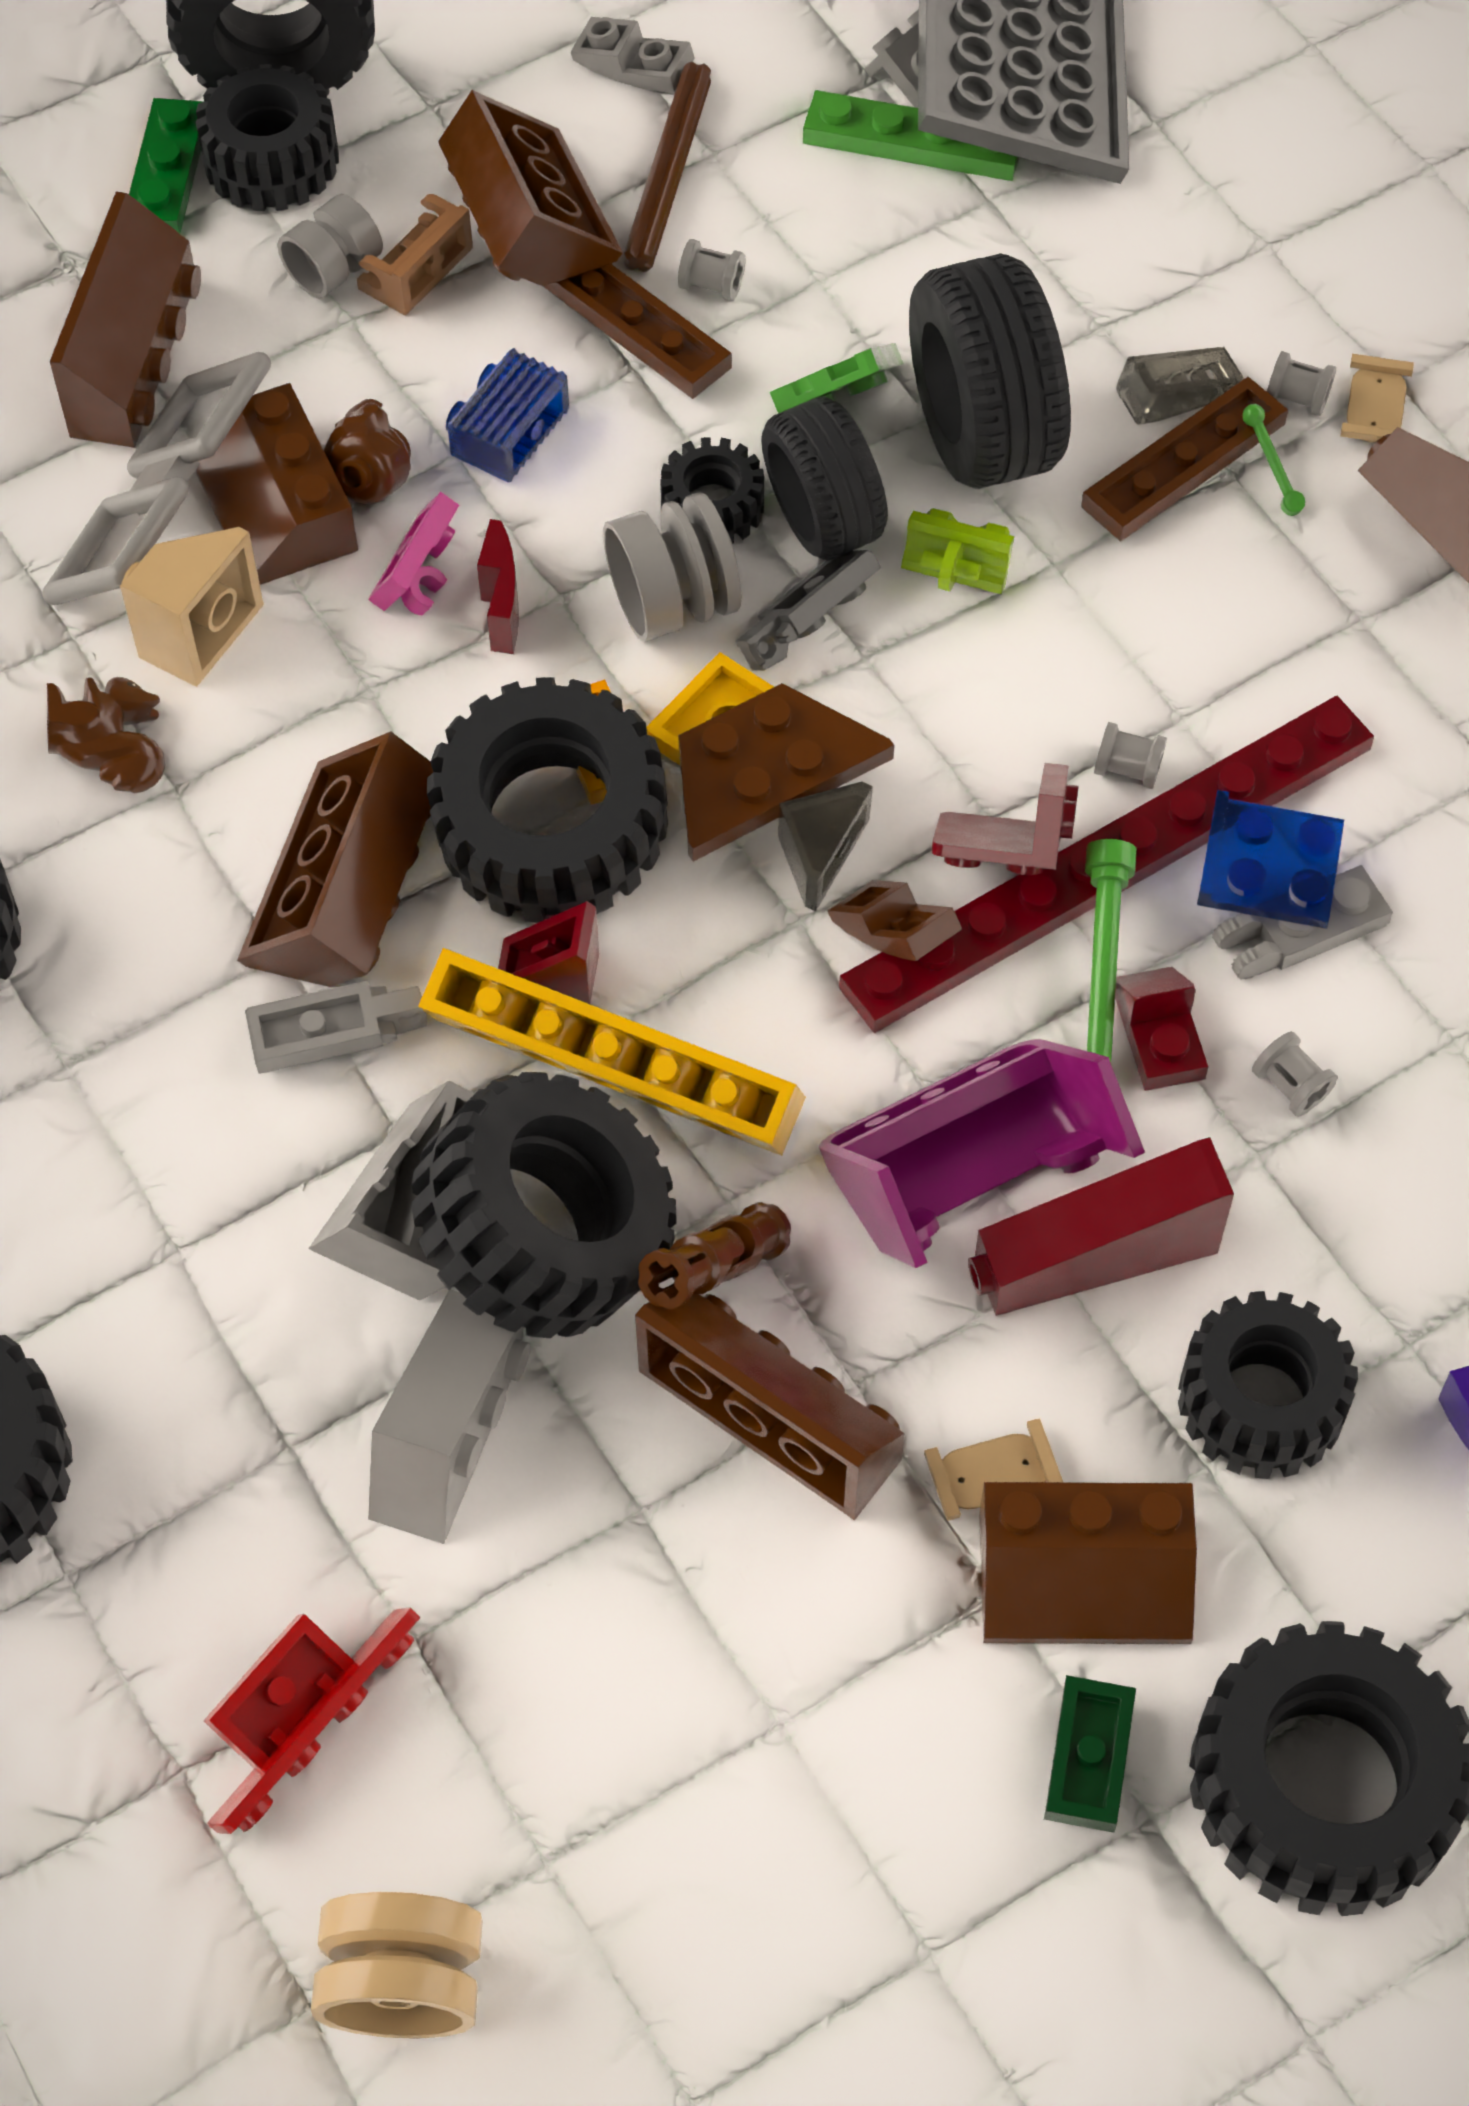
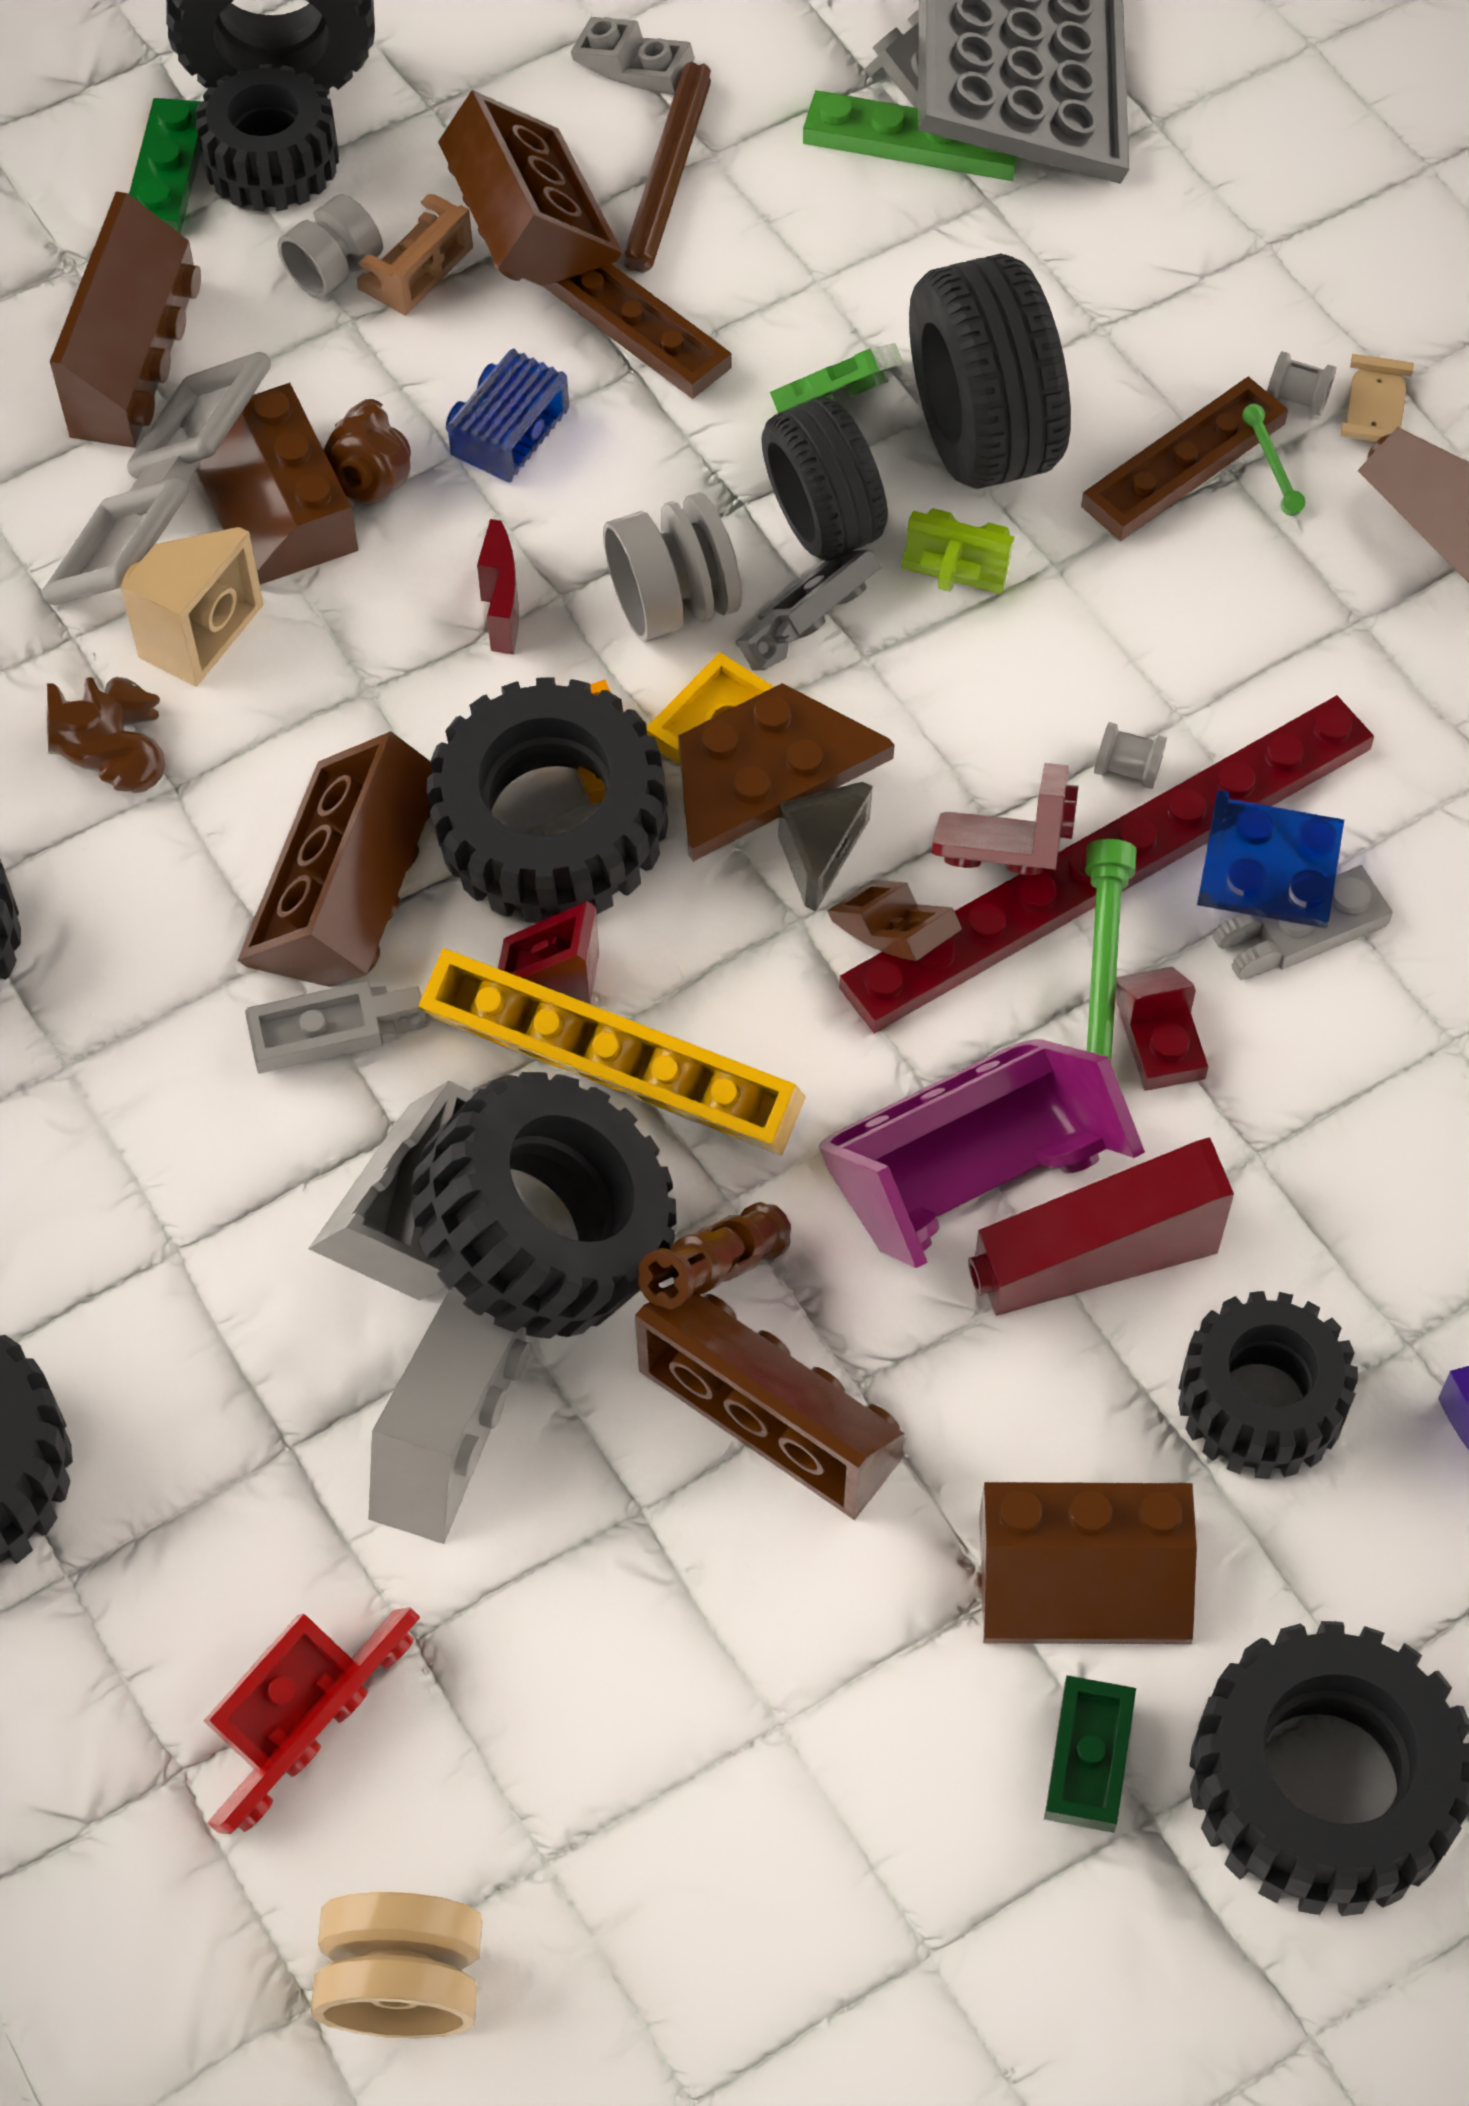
dark pink plate [368,492,460,616] -> none
black tyre [660,437,765,545] -> none
light grey bush [677,239,746,301] -> none
tan piece [924,1418,1063,1521] -> none
clear smoke slope [1116,346,1245,425] -> none
light grey bush [1252,1031,1338,1117] -> none

